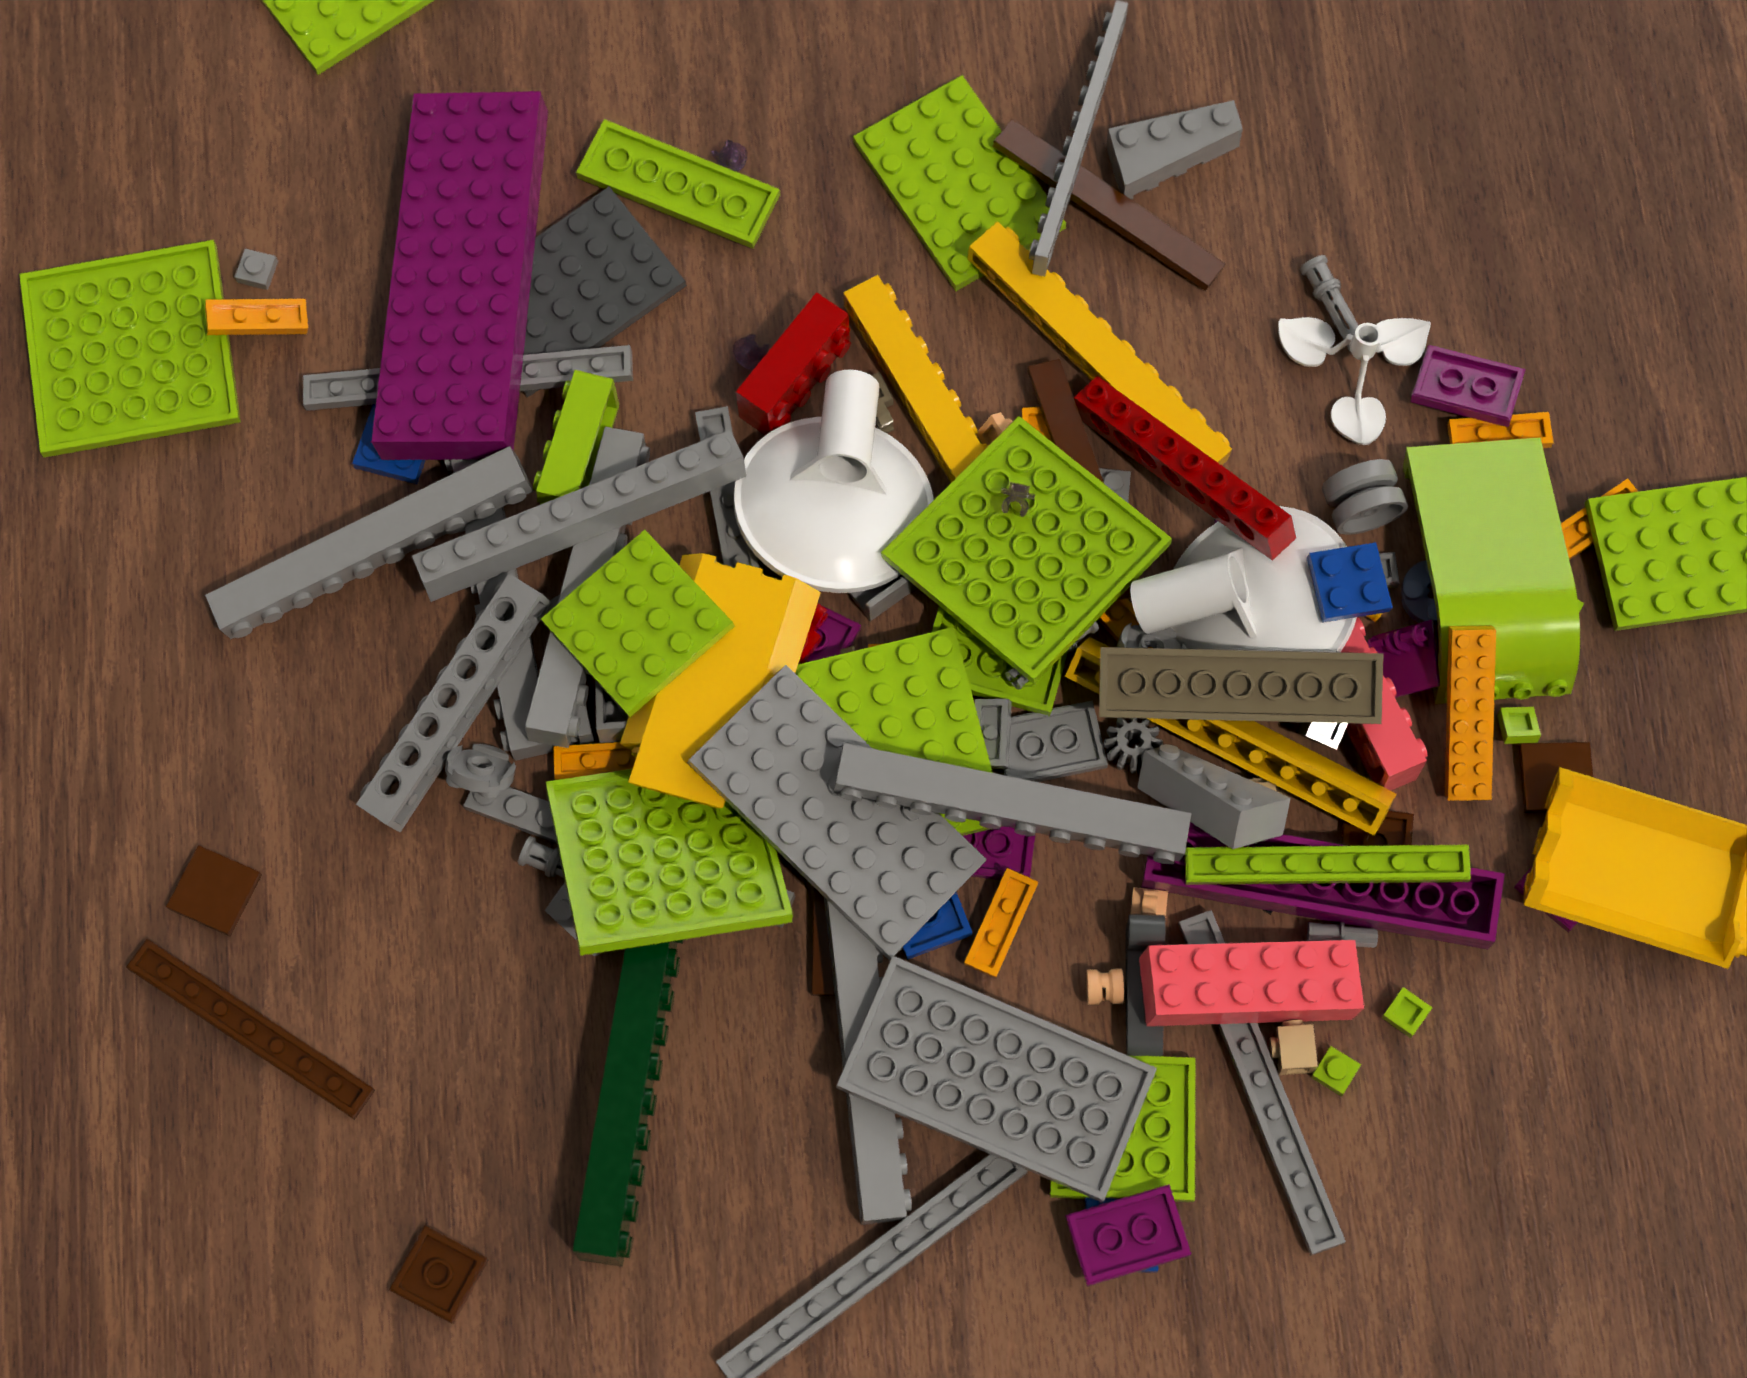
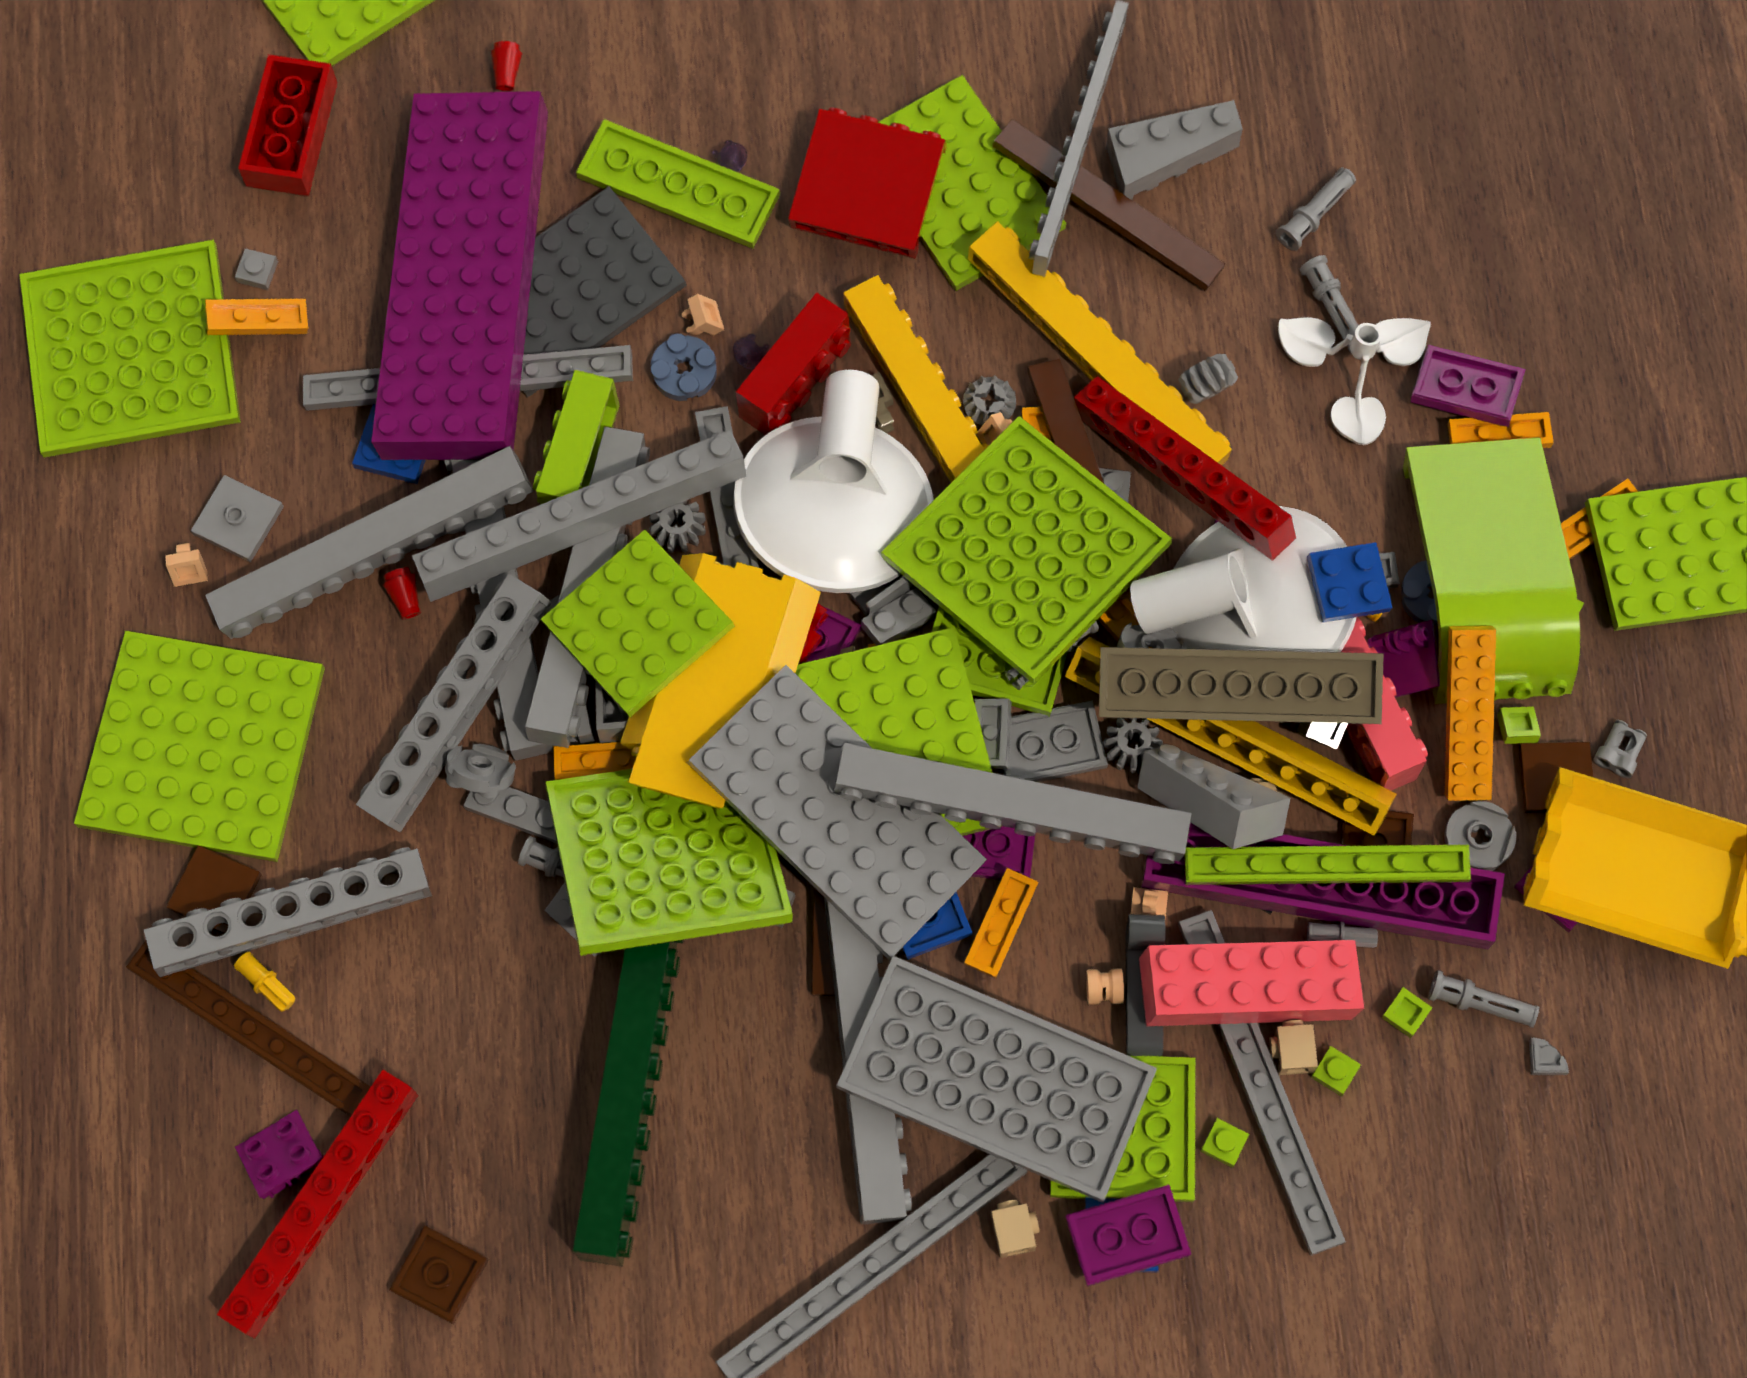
plate [1001,482,1035,517] -> none
light grey wheel [1322,459,1408,535] -> none
none -> lime plate [74,631,325,862]
none -> light grey brick [144,847,432,977]
none -> light nougat tile [165,543,208,587]
none -> light grey plate [191,475,284,563]
none -> red brick [216,1069,419,1339]
none -> yellow axle [234,951,296,1012]
none -> magenta hinge [235,1110,324,1199]
none -> red brick [238,54,338,196]
none -> red cone [383,567,421,620]
none -> red cone [490,41,522,91]
none -> light grey gear [649,500,706,553]
none -> sand blue plate [651,333,717,401]
none -> light nougat tile [682,294,724,335]
none -> red panel [788,107,946,259]
none -> light grey plate [861,587,936,646]
none -> light grey gear [963,375,1016,425]
none -> tan brick [991,1200,1040,1258]
none -> light grey gear [1179,353,1238,404]
none -> lime plate [1201,1118,1249,1168]
none -> light grey pin [1276,167,1356,251]
none -> light grey pin [1428,970,1539,1028]
none -> light grey plate [1444,801,1516,871]
none -> light grey tile [1529,1038,1569,1075]
none -> light grey piece [1593,720,1647,778]

